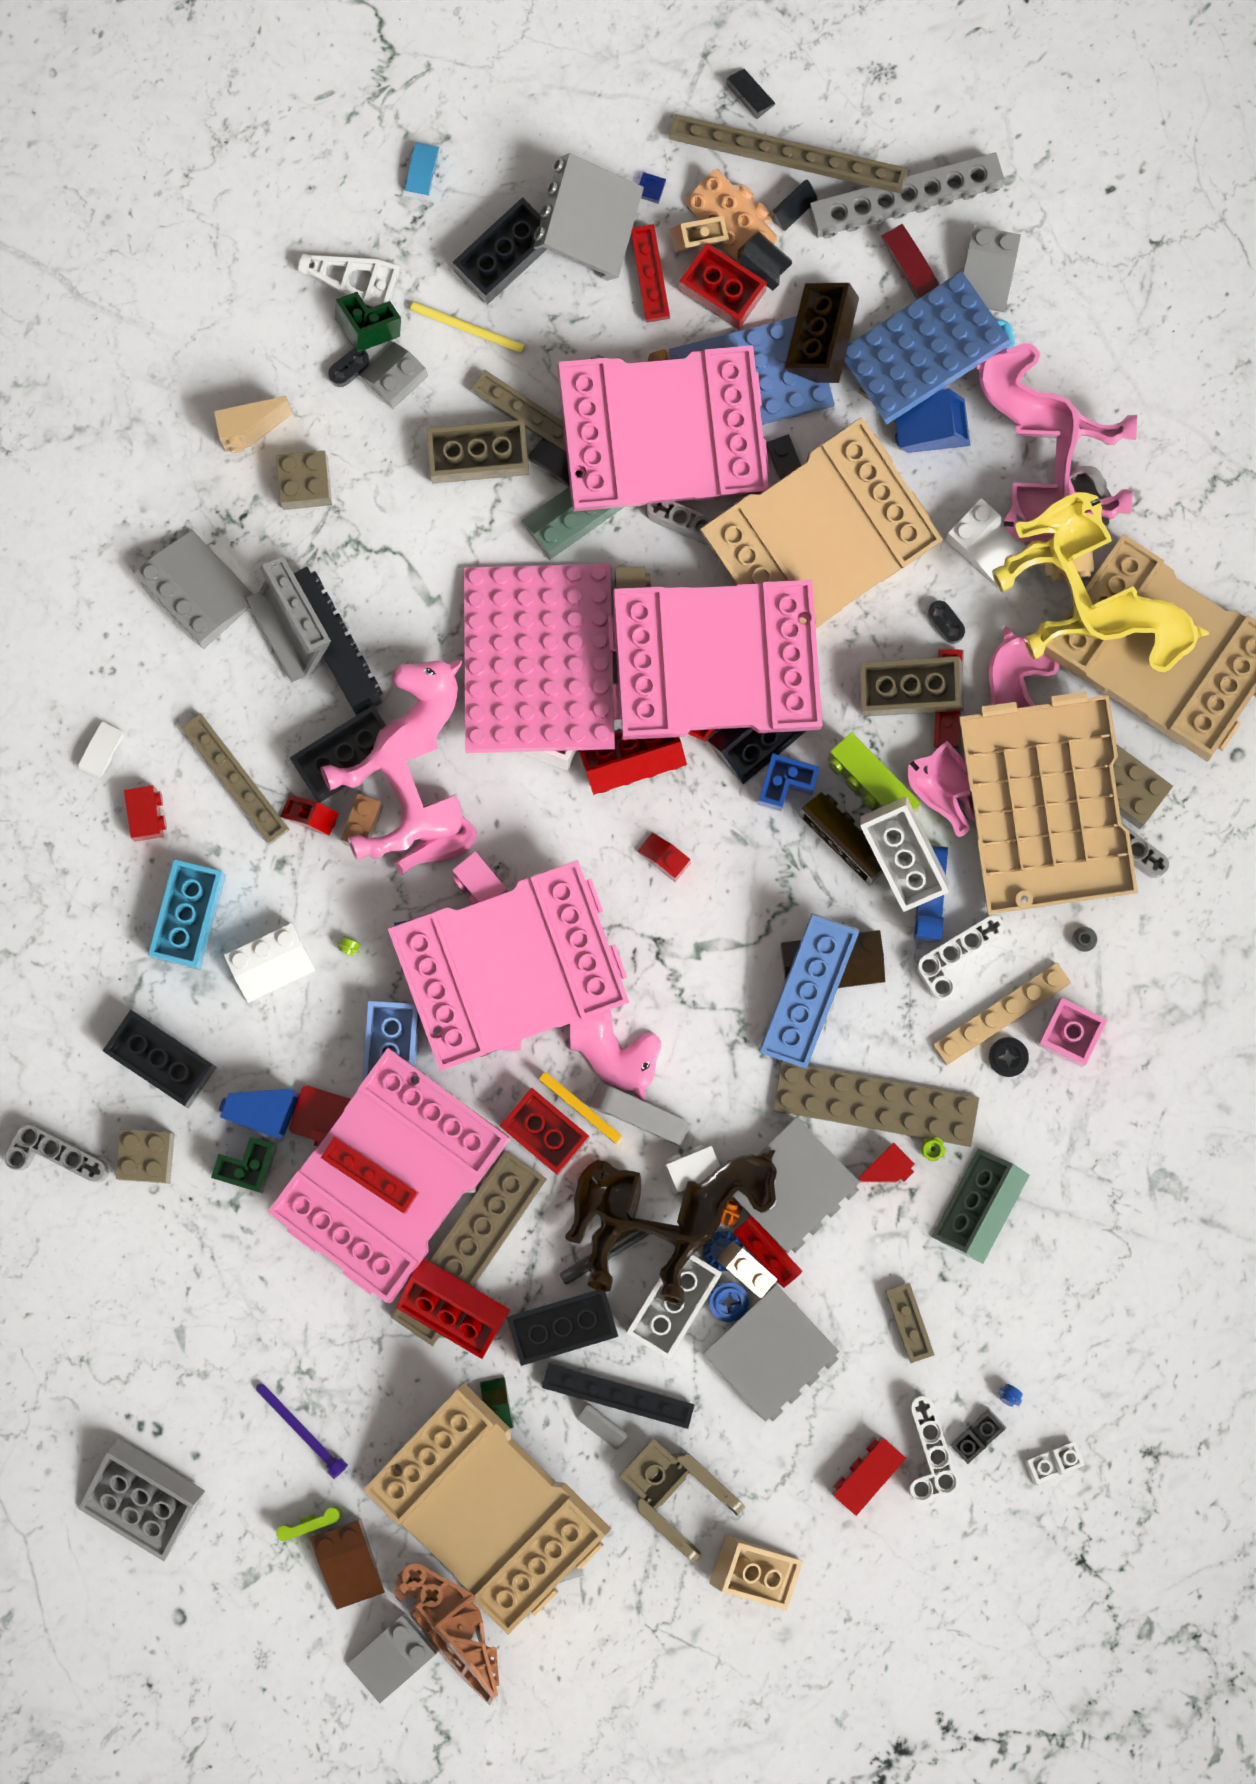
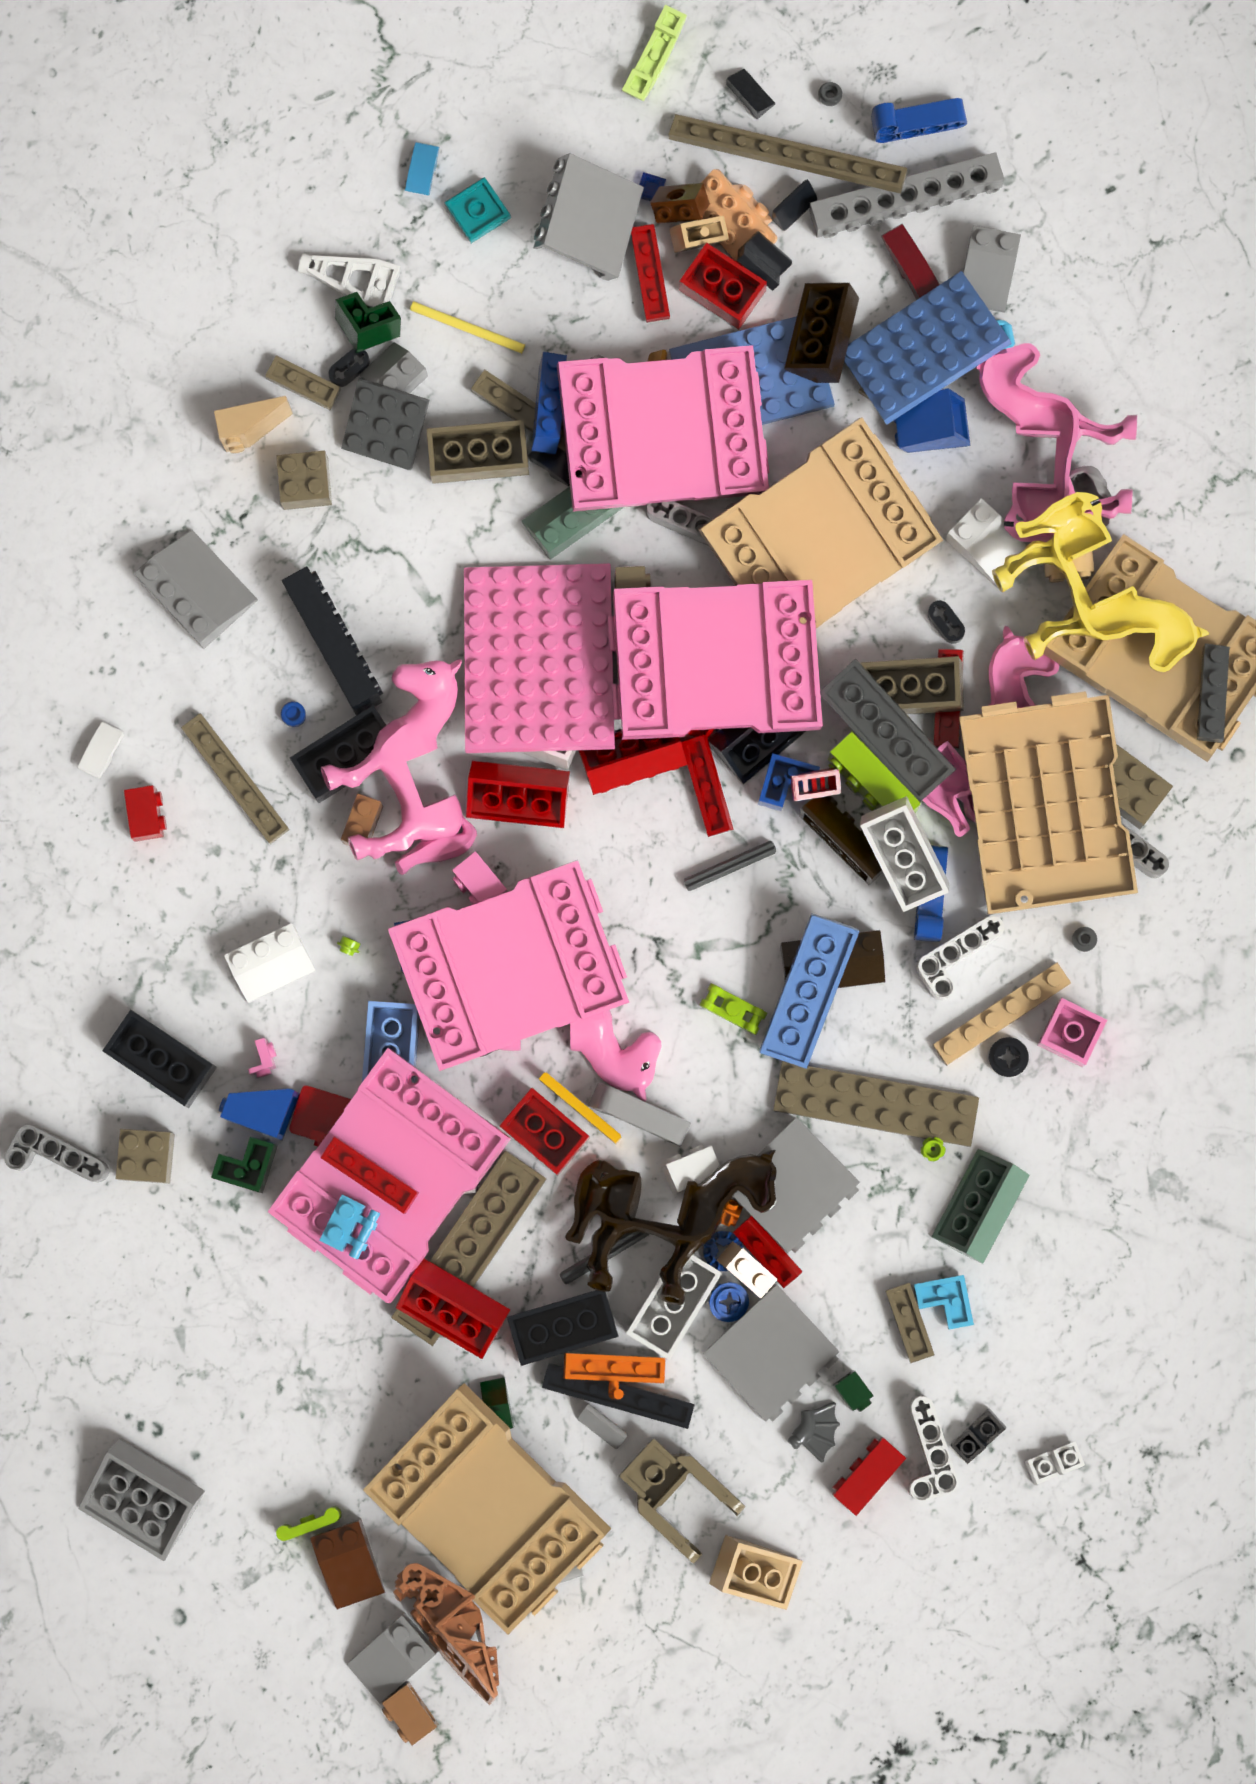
medium azure brick [148,859,226,970] -> none
light grey panel [245,556,331,683] -> none
dark purple piece [256,1383,348,1479] -> none
red slope [280,795,339,836] -> none
black brick [452,197,547,305] -> none
red slope [637,832,691,882] -> none
black plate [766,434,801,480] -> none
red slope [857,1143,915,1183] -> none
blue plate [998,1384,1023,1407] -> none
none -> bright pink bracket [248,1038,277,1078]
none -> dark tan plate [265,355,341,410]
none -> blue tile [281,702,306,727]
none -> medium azure plate [319,1194,380,1260]
none -> dark grey plate [341,378,430,470]
none -> medium nougat brick [382,1682,439,1746]
none -> teal plate [444,177,511,244]
none -> red slope [466,761,570,828]
none -> blue brick [531,352,567,454]
none -> orange plate [563,1353,665,1399]
none -> yellowish green slope [622,5,687,101]
none -> reddish brown brick [650,183,710,223]
none -> red plate [681,735,734,837]
none -> dark grey axle [684,841,776,891]
none -> lime plate [699,983,768,1035]
none -> dark grey arm [788,1402,840,1463]
none -> slope [791,768,841,801]
none -> dark grey plate [818,82,842,106]
none -> dark grey plate [820,659,956,802]
none -> dark green brick [833,1370,873,1412]
none -> blue beam [871,98,967,143]
none -> medium azure plate [914,1275,974,1330]
none -> dark grey plate [1197,644,1230,743]

